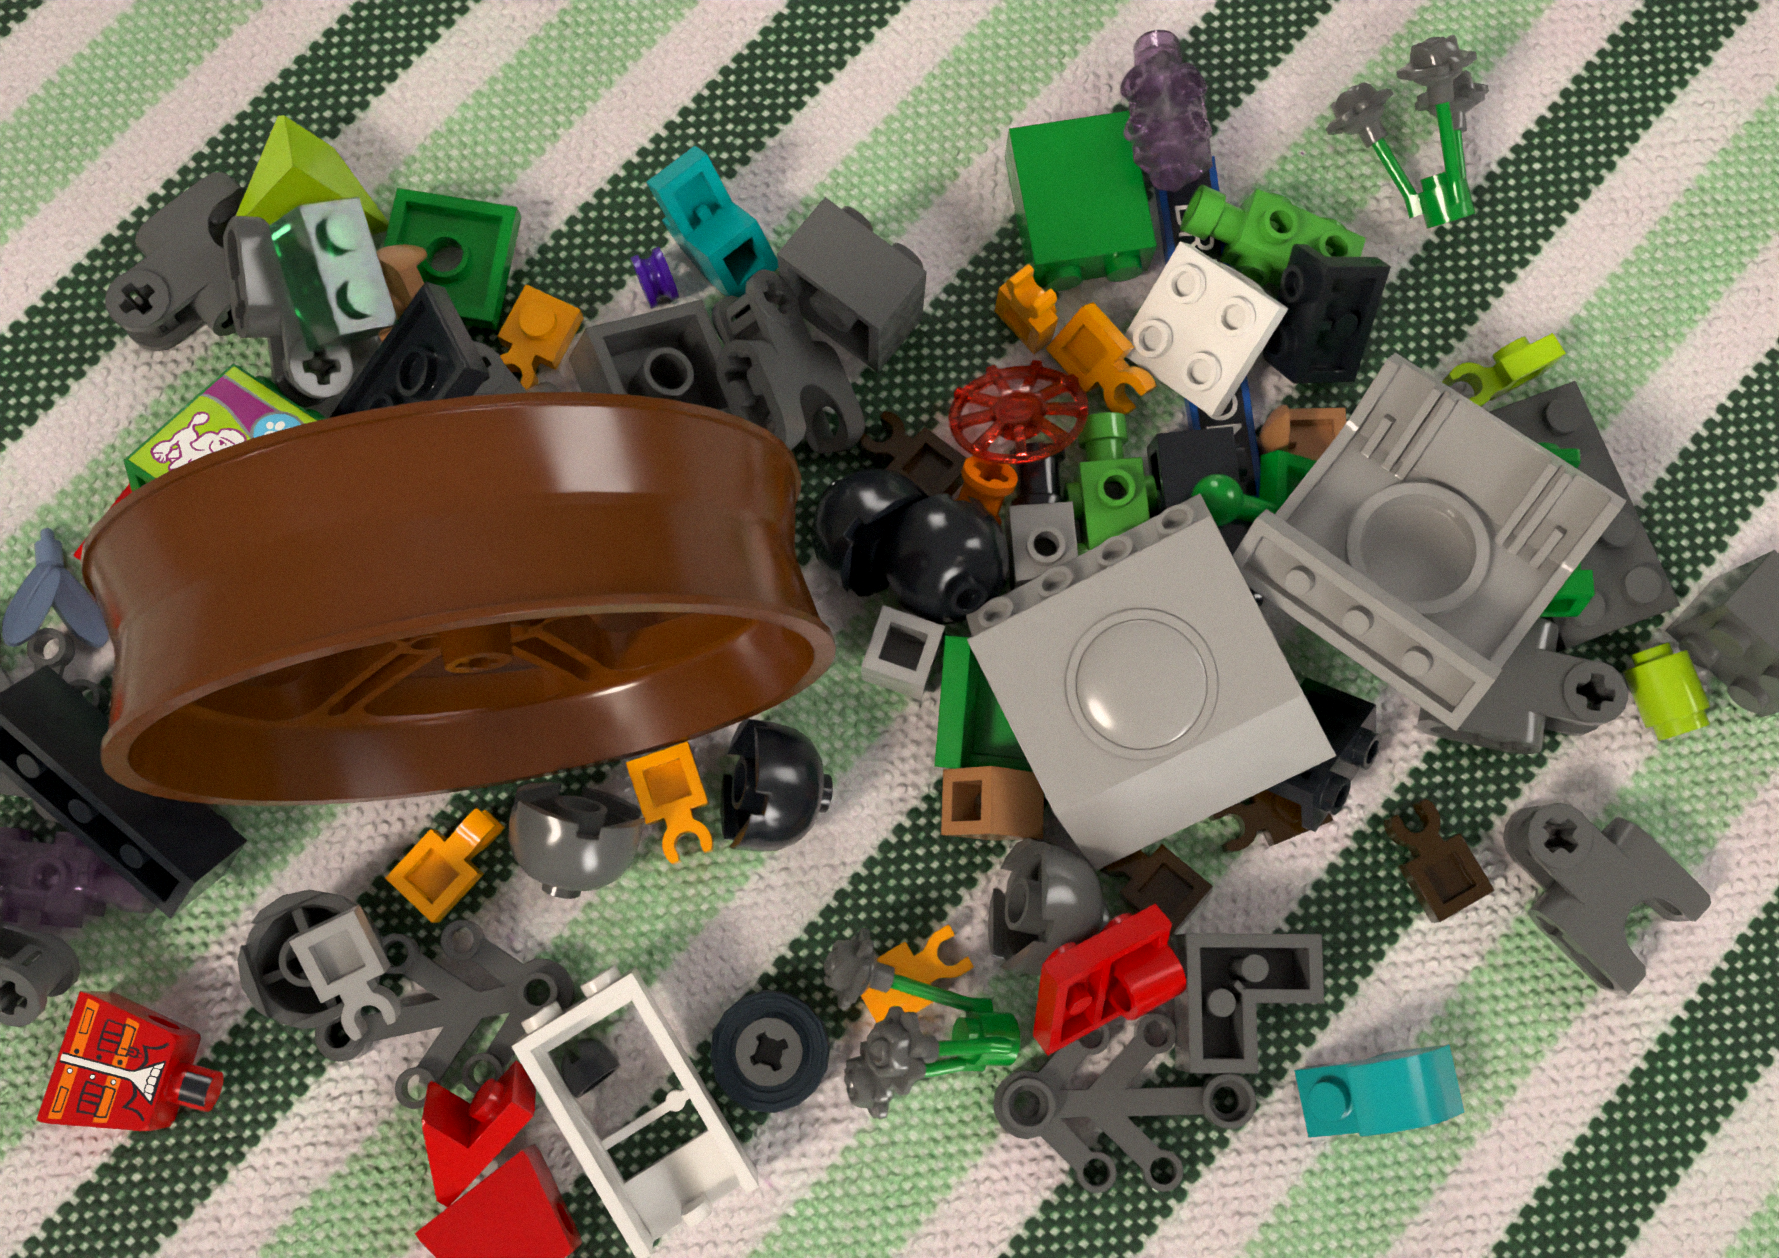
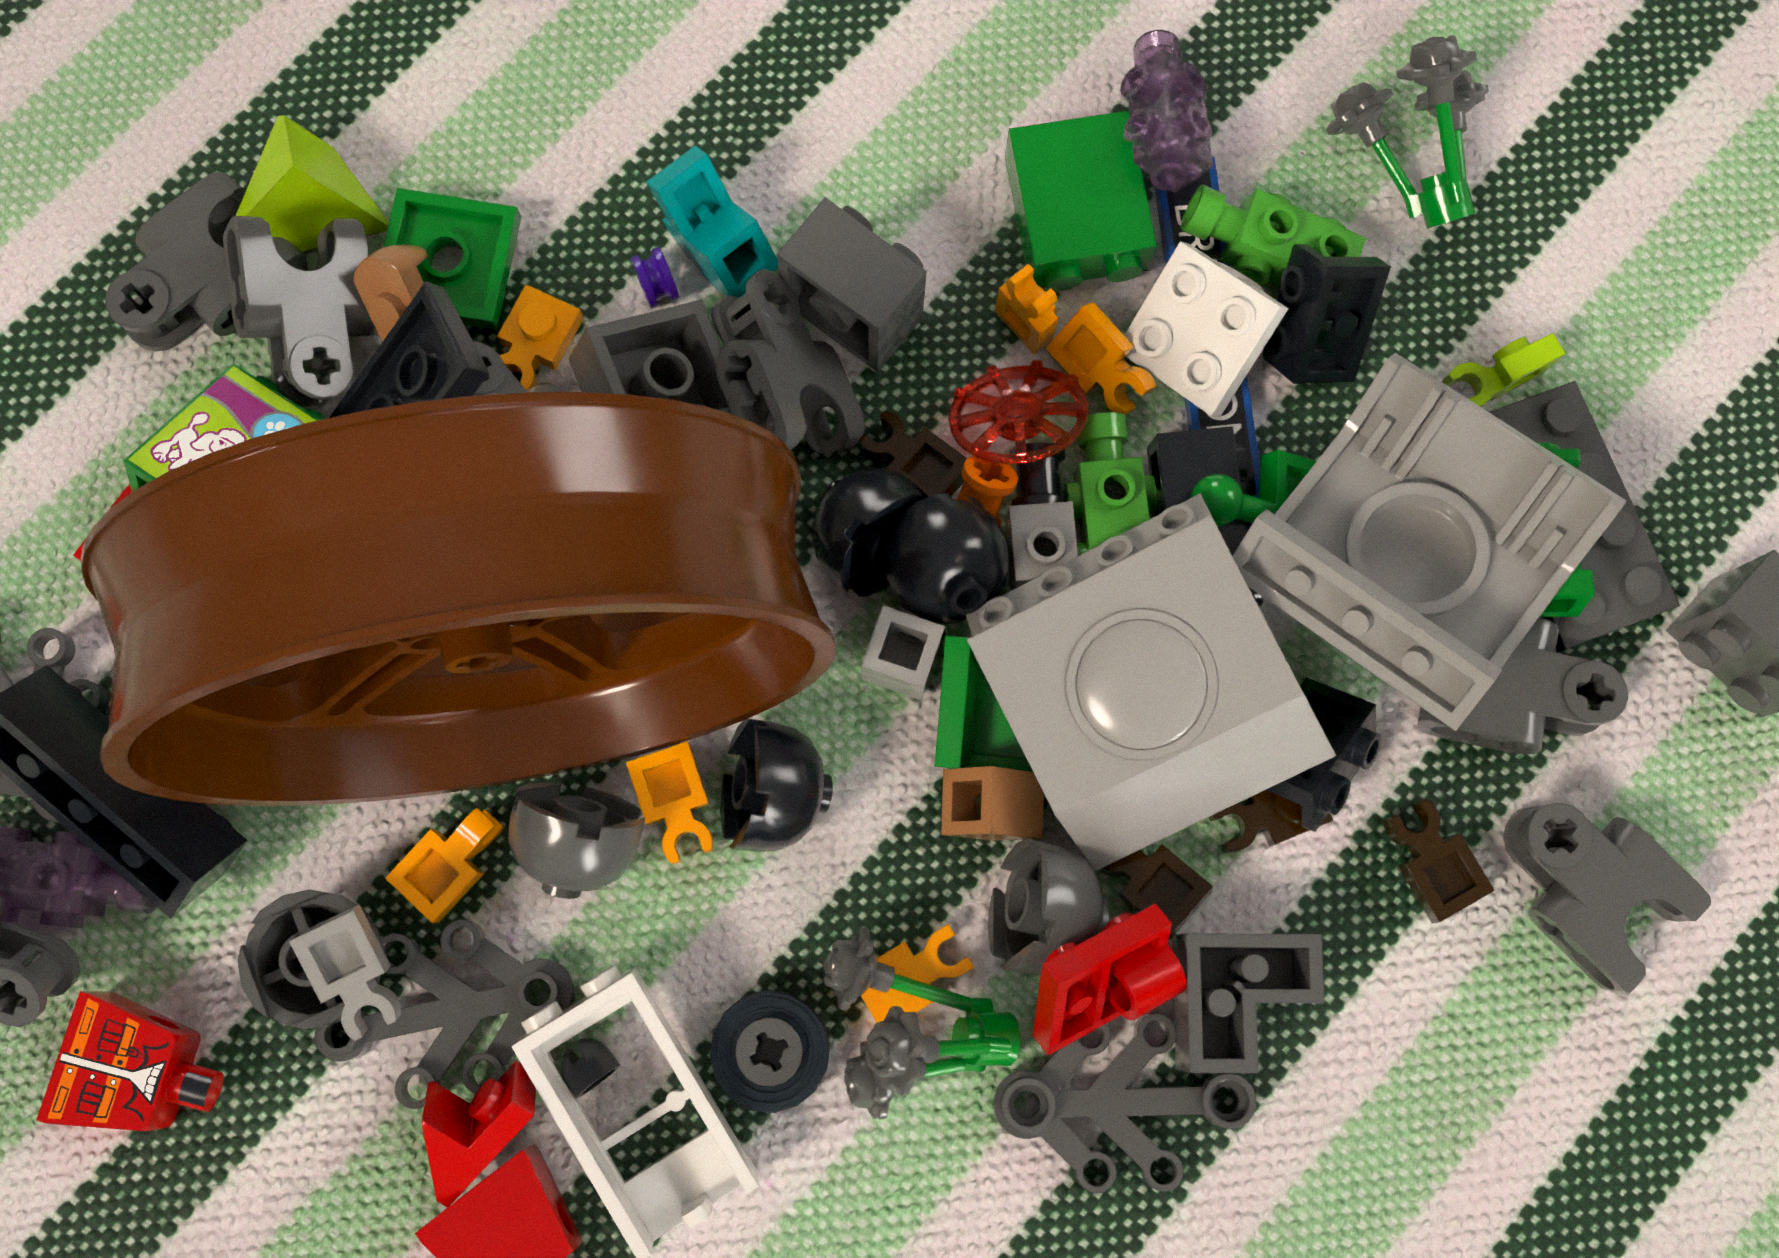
sand blue piece [2,528,108,648] -> none
clear green brick [268,197,399,352] -> none
medium nougat plate [1257,405,1346,461] -> none
teal brick [1294,1044,1465,1138] -> none
lime brick [1623,642,1711,741] -> none

